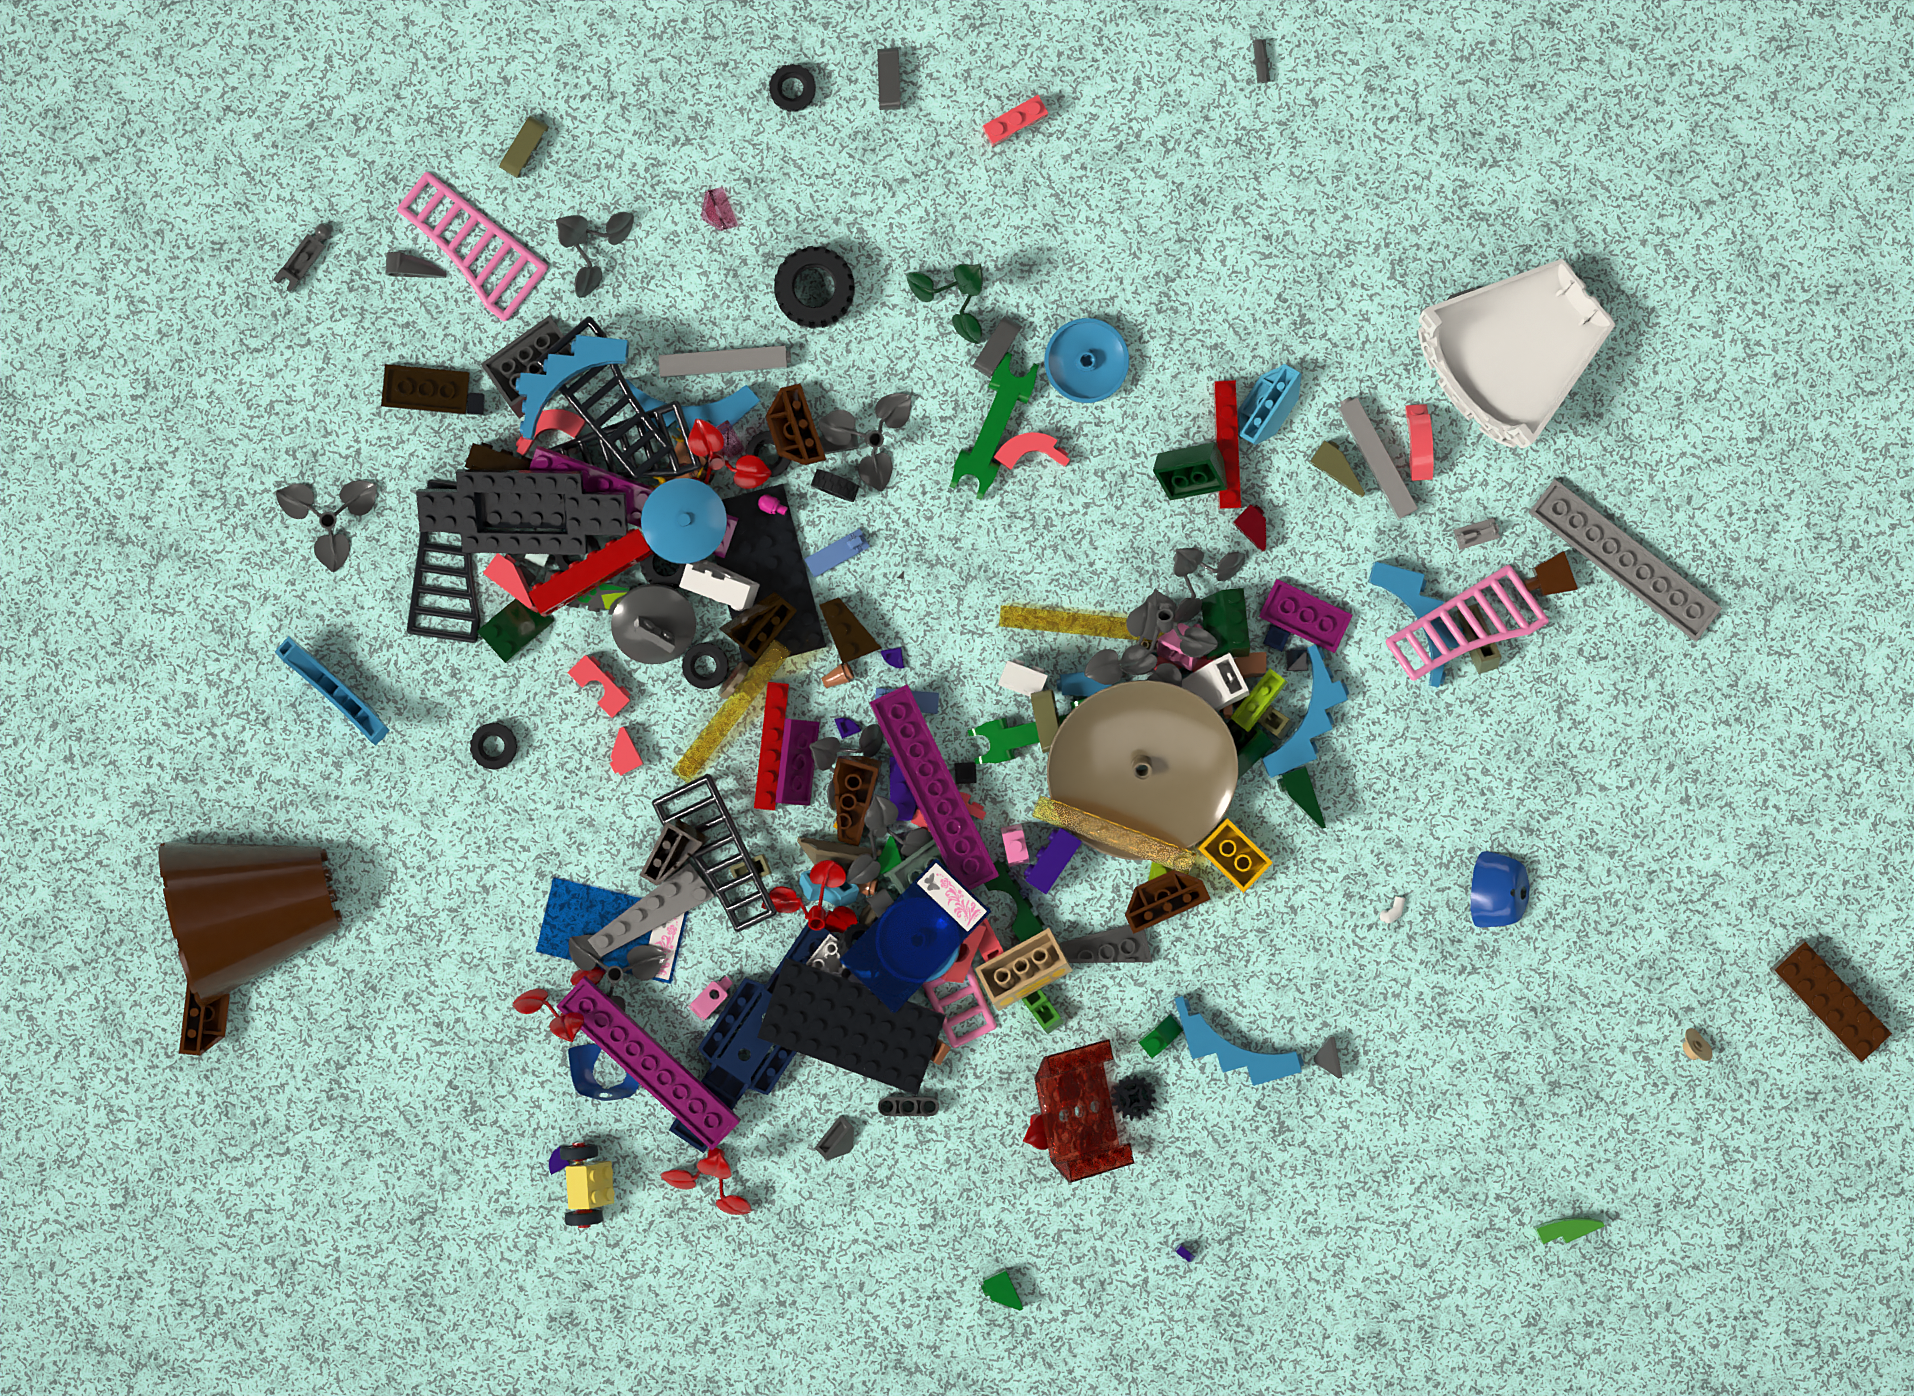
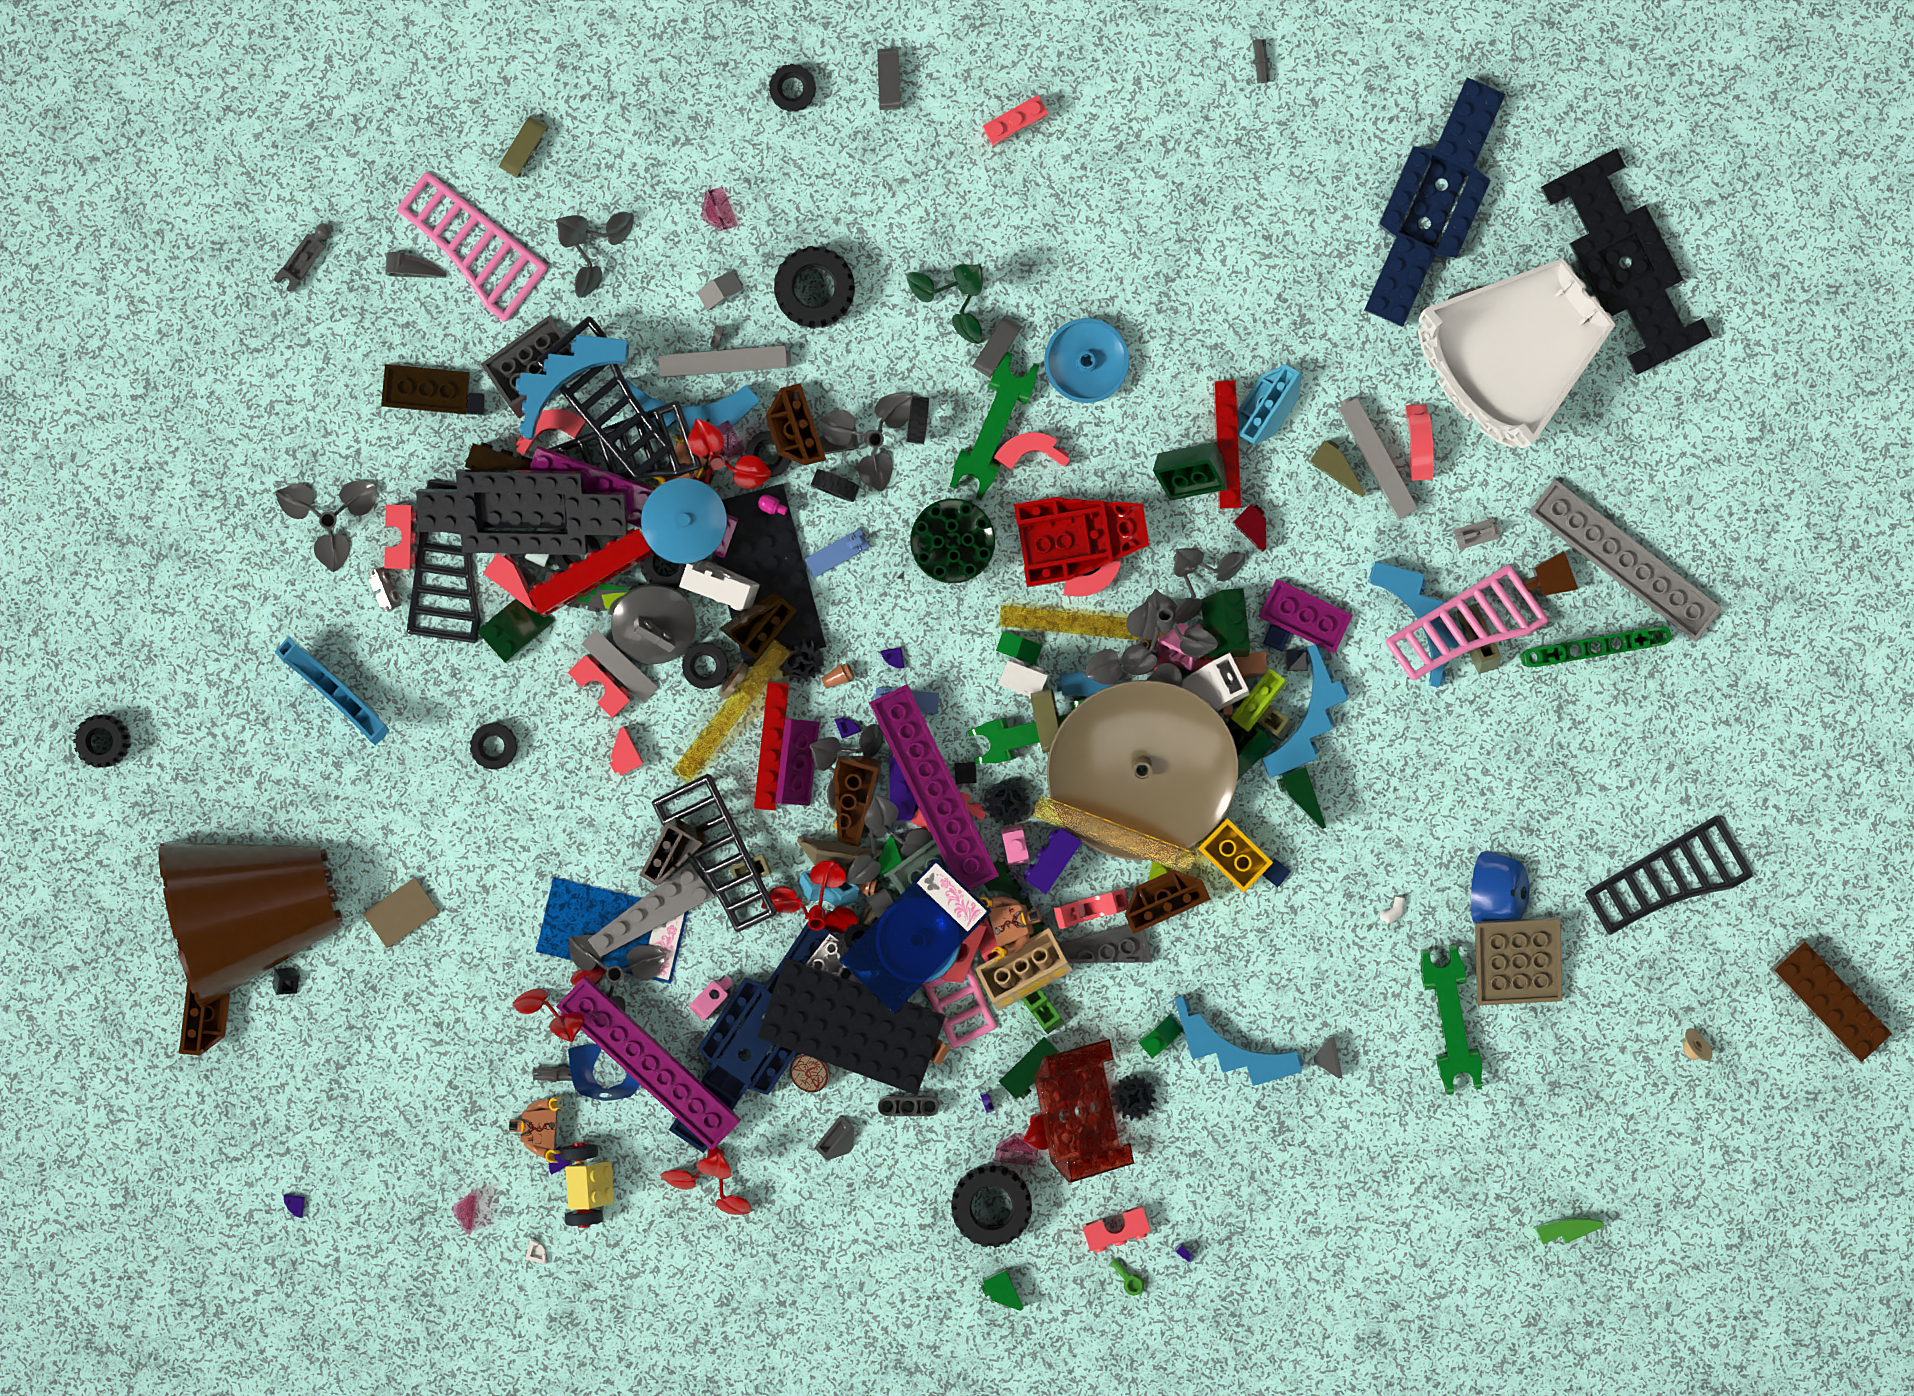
dark brown wedge [819,597,882,664] -> none
none -> black tyre [73,715,131,768]
none -> black slope [272,968,300,995]
none -> dark purple tile [283,1194,305,1218]
none -> dark tan tile [363,877,439,948]
none -> light grey hinge [368,567,401,612]
none -> coral arch [384,505,417,569]
none -> clear pink slope [452,1190,477,1235]
none -> nougat torso [509,1097,563,1163]
none -> white tile [525,1238,547,1265]
none -> dark grey pin [533,1066,572,1082]
none -> light grey slope [581,629,659,703]
none -> light grey slope [696,271,743,311]
none -> dark grey tile [710,326,725,349]
none -> black gear [778,639,824,683]
none -> tile [789,1053,831,1093]
none -> black tyre [907,396,929,444]
none -> dark green bracket [910,498,995,584]
none -> black tyre [951,1164,1032,1248]
none -> nougat torso [977,896,1041,962]
none -> dark purple tile [980,1091,994,1113]
none -> black gear [985,780,1030,826]
none -> clear pink slope [994,1133,1038,1166]
none -> green slope [996,631,1042,665]
none -> dark green slope [999,1037,1063,1100]
none -> red wedge [1014,497,1150,588]
none -> coral arch [1054,889,1129,929]
none -> coral arch [1063,561,1121,597]
none -> coral arch [1082,1205,1151,1253]
none -> bright green plate [1110,1258,1145,1296]
none -> dark blue tile [1262,858,1291,888]
none -> dark blue piece [1364,77,1506,327]
none -> green piece [1420,944,1483,1095]
none -> dark tan plate [1474,917,1562,1006]
none -> green piece [1520,626,1672,667]
none -> black piece [1540,148,1713,375]
none -> black bar [1585,815,1753,935]

